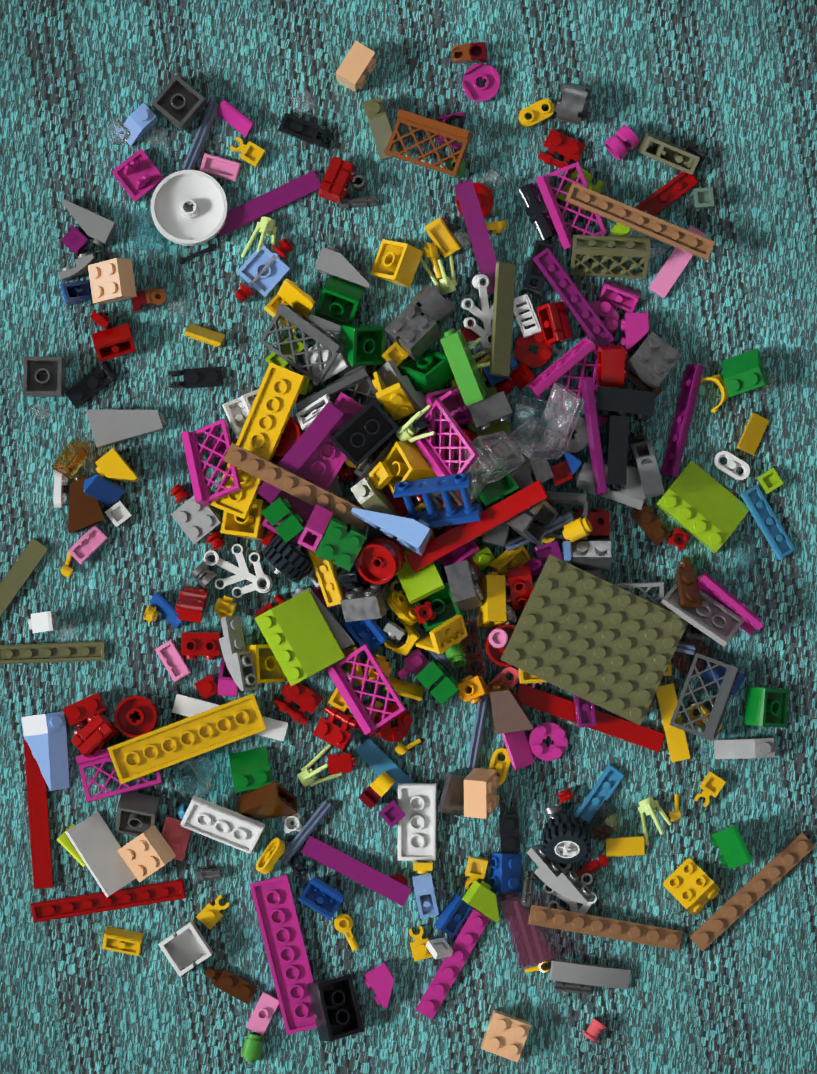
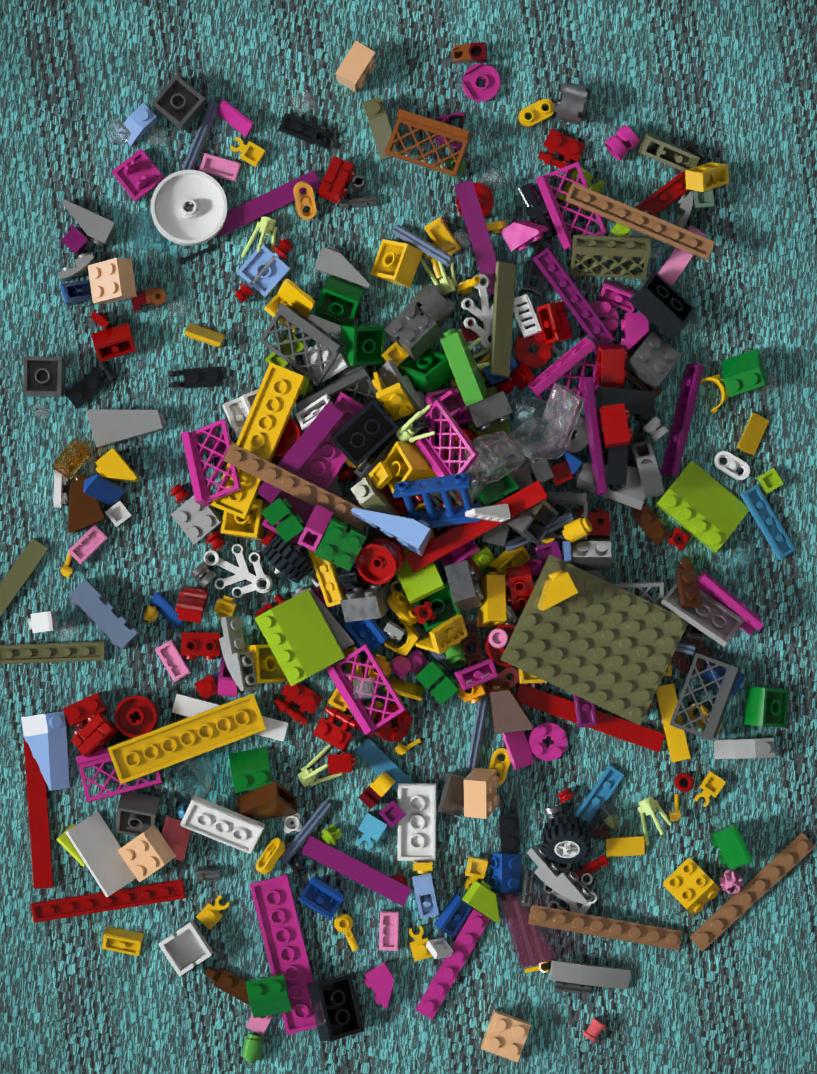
none -> sand blue wedge [69,579,141,649]
none -> green slope [245,972,292,1018]
none -> light orange plate [293,181,317,220]
none -> lime plate [321,824,343,845]
none -> clear plate [353,678,375,699]
none -> medium azure brick [357,812,389,851]
none -> bright pink plate [379,911,399,951]
none -> dark pink tile [391,656,411,676]
none -> sand blue axle [393,225,454,267]
none -> dark pink slope [454,659,499,691]
none -> yellow plate [456,275,481,296]
none -> white slope [465,503,511,522]
none -> slope [500,219,548,251]
none -> yellow slope [537,570,578,611]
none -> red brick [599,403,633,448]
none -> black brick [629,270,696,340]
none -> white wheel [642,416,669,443]
none -> light grey slope [674,191,694,228]
none -> red plate [674,773,694,792]
none -> yellow brick [685,162,729,192]
none -> bright pink gear [719,870,744,894]

